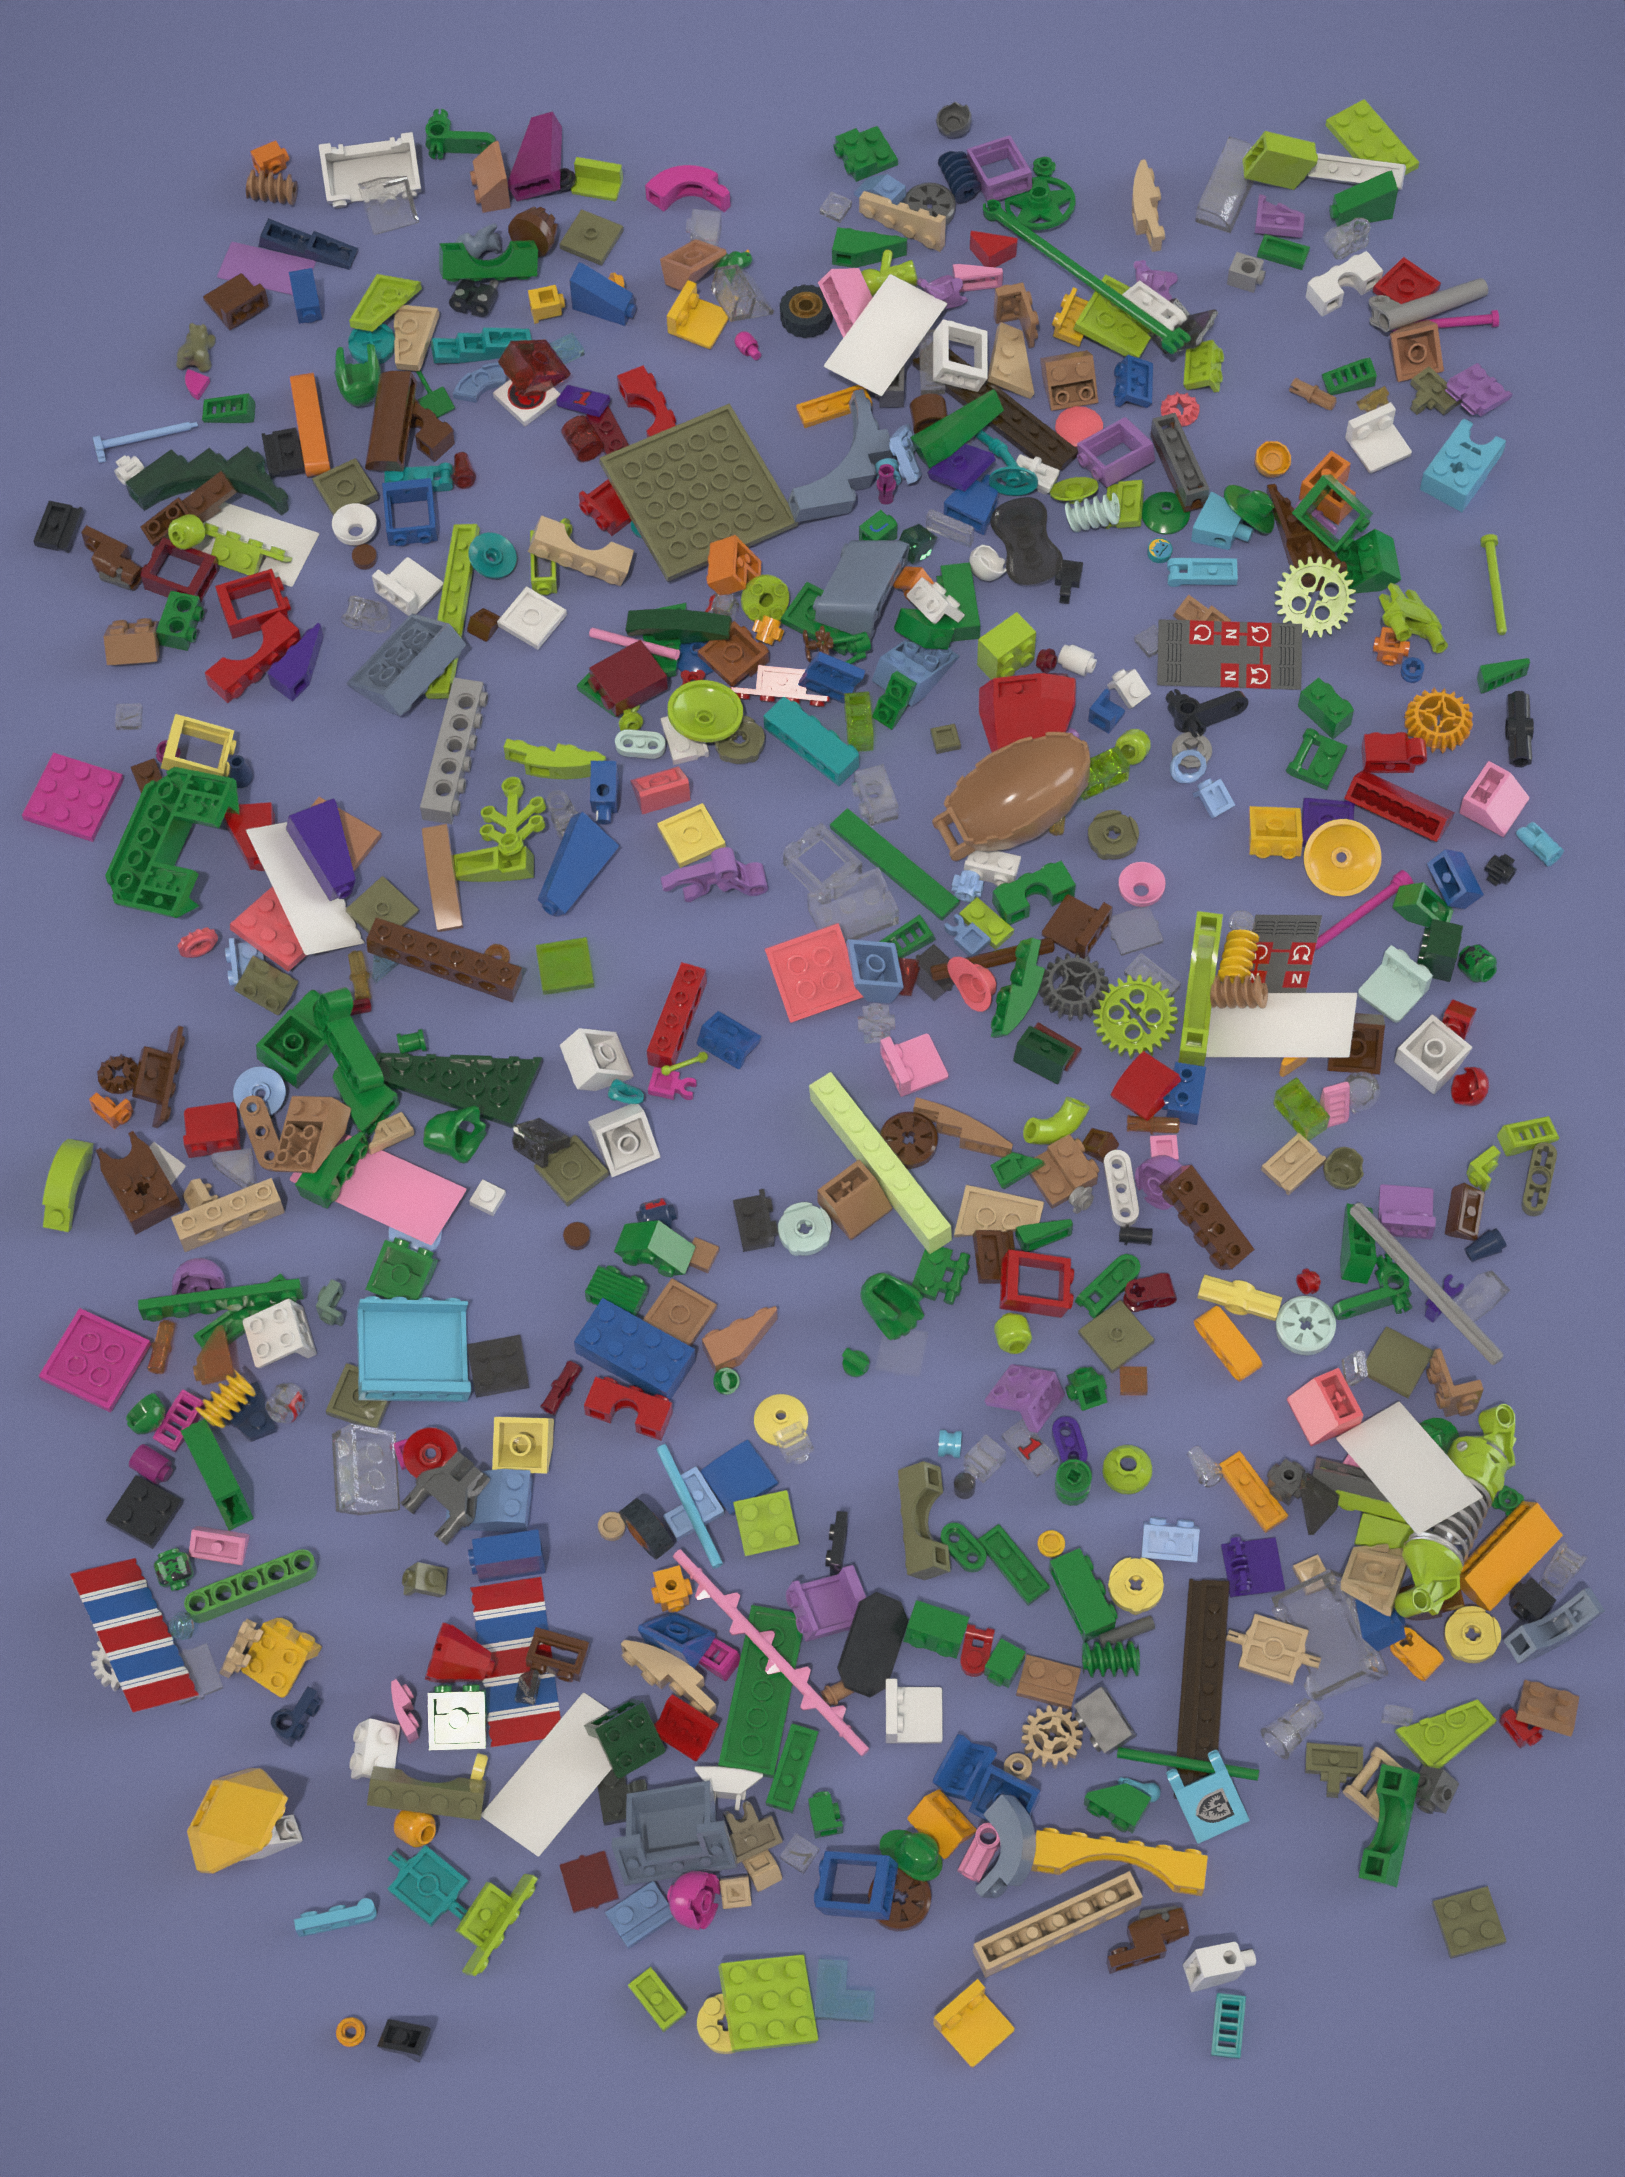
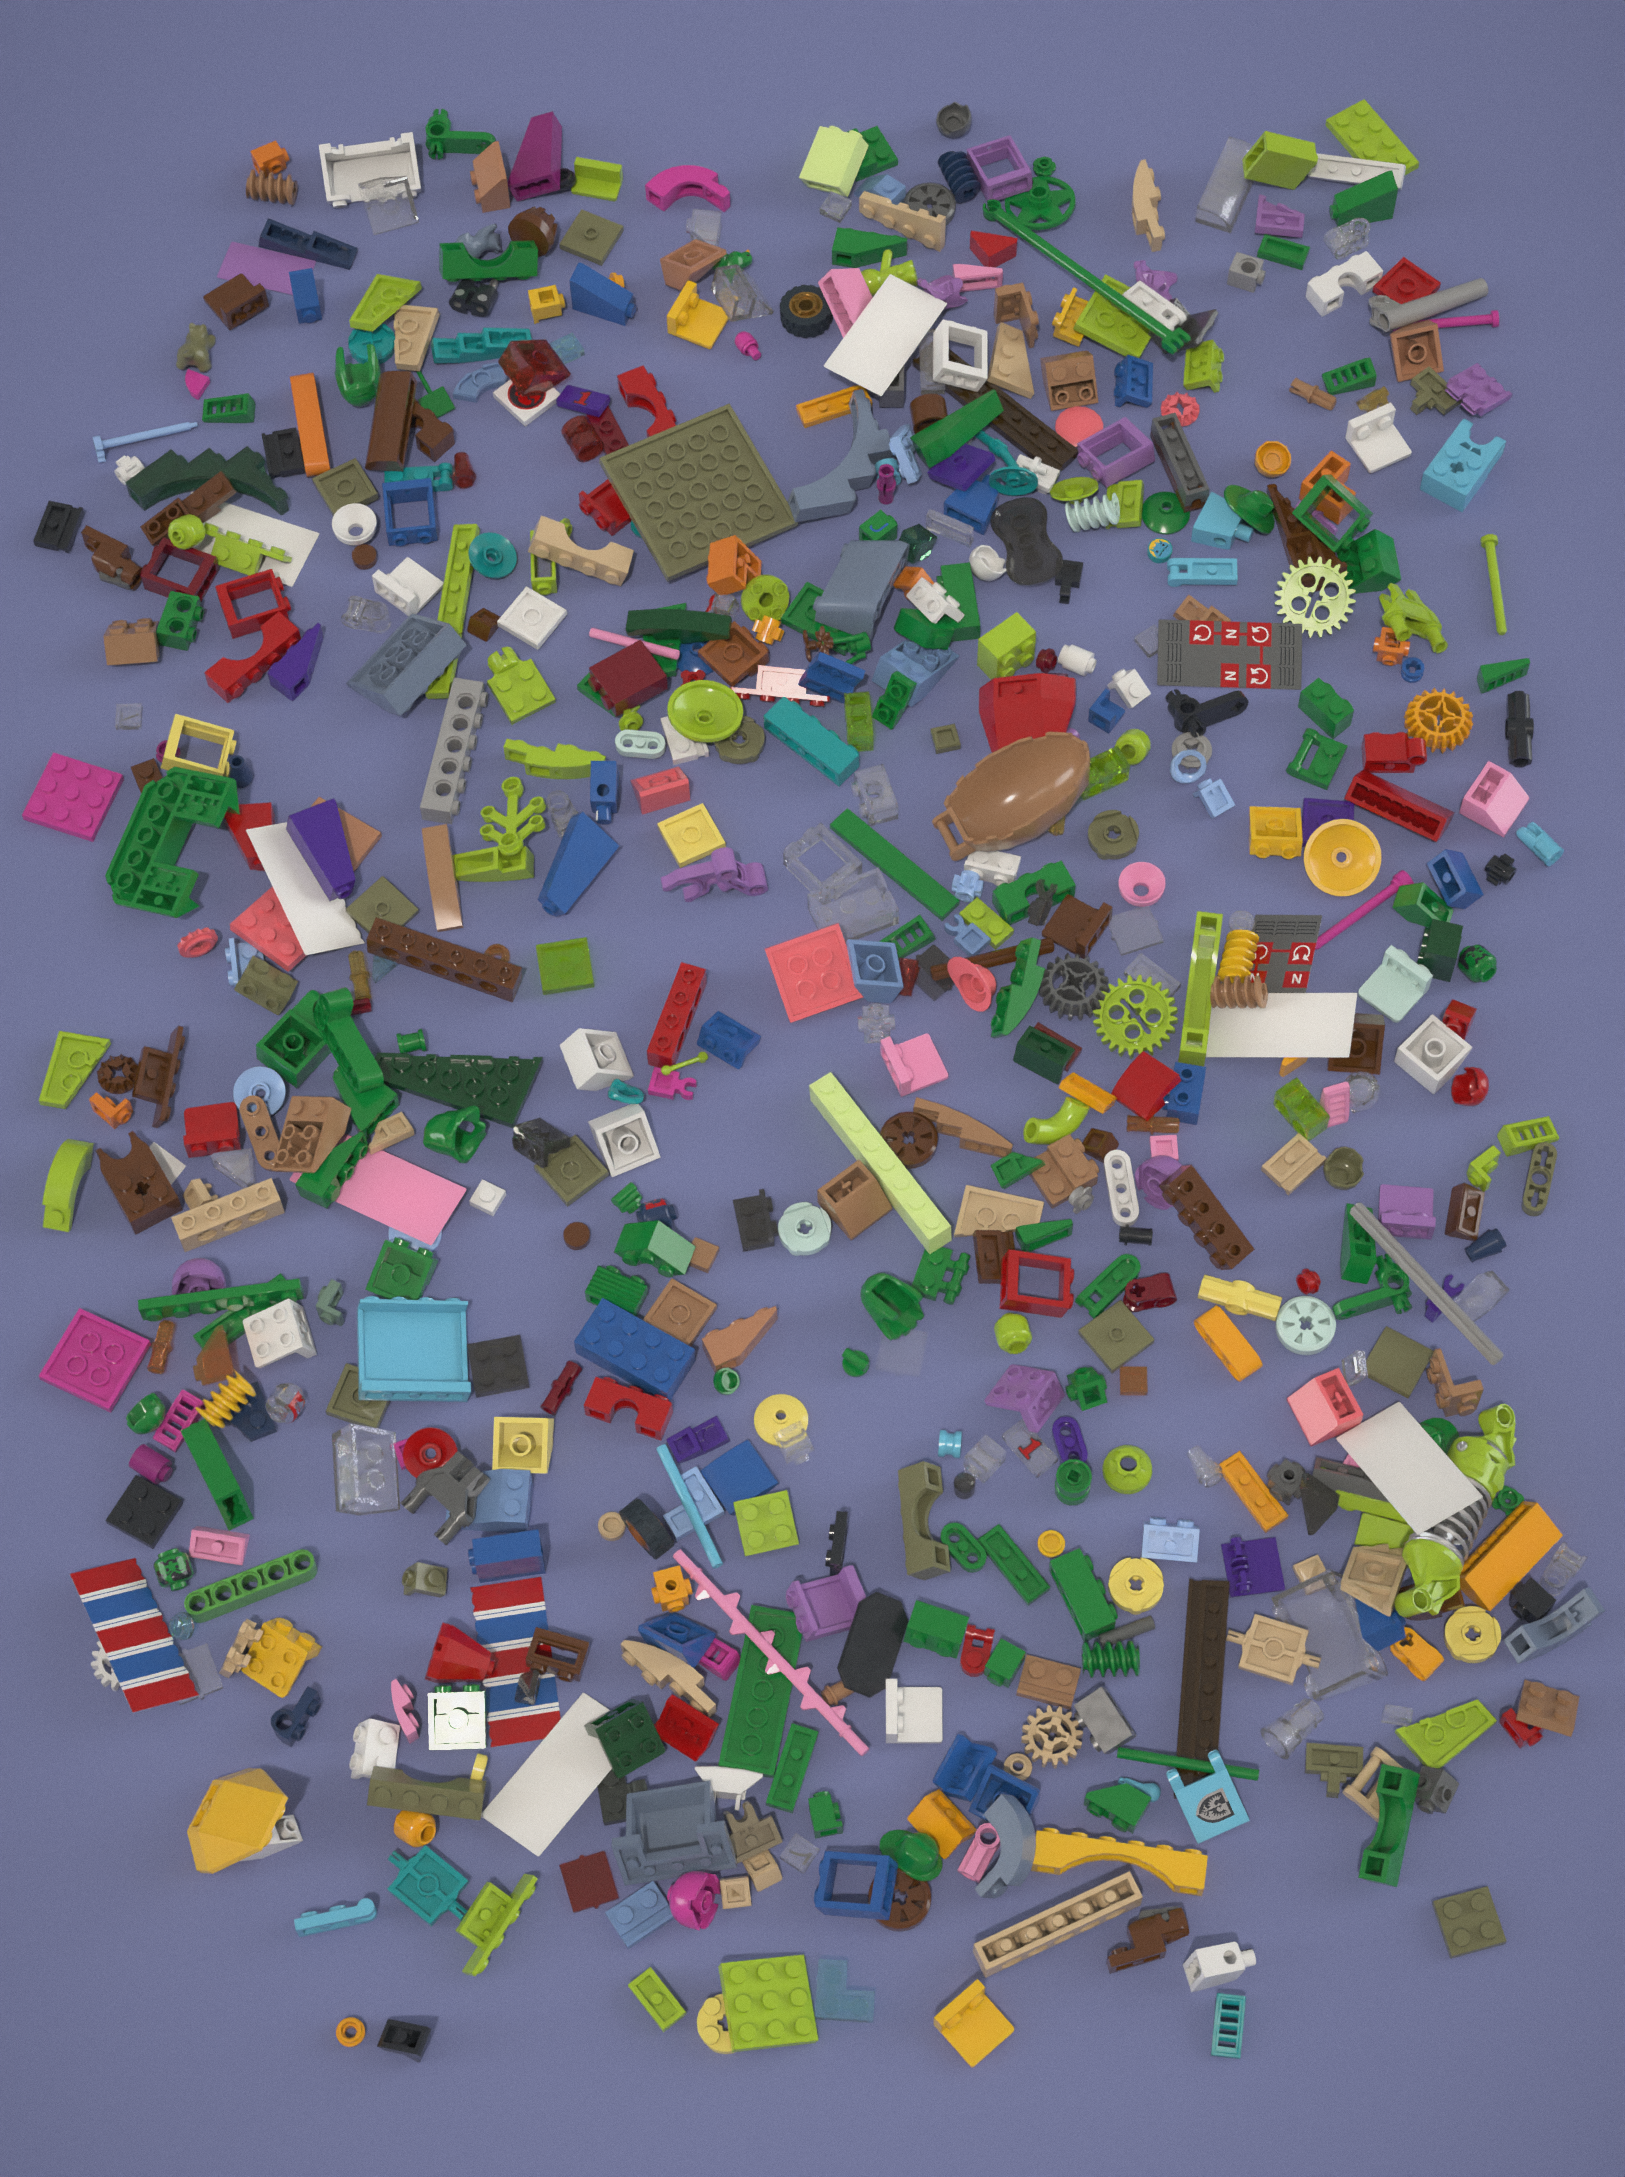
none -> lime wing [38,1031,111,1109]
none -> lime plate [487,646,556,725]
none -> green plate [611,1182,643,1214]
none -> dark purple slope [666,1416,730,1464]
none -> yellowish green brick [799,126,869,197]
none -> clear smoke plate [1028,879,1057,926]
none -> light orange plate [1059,1072,1117,1114]

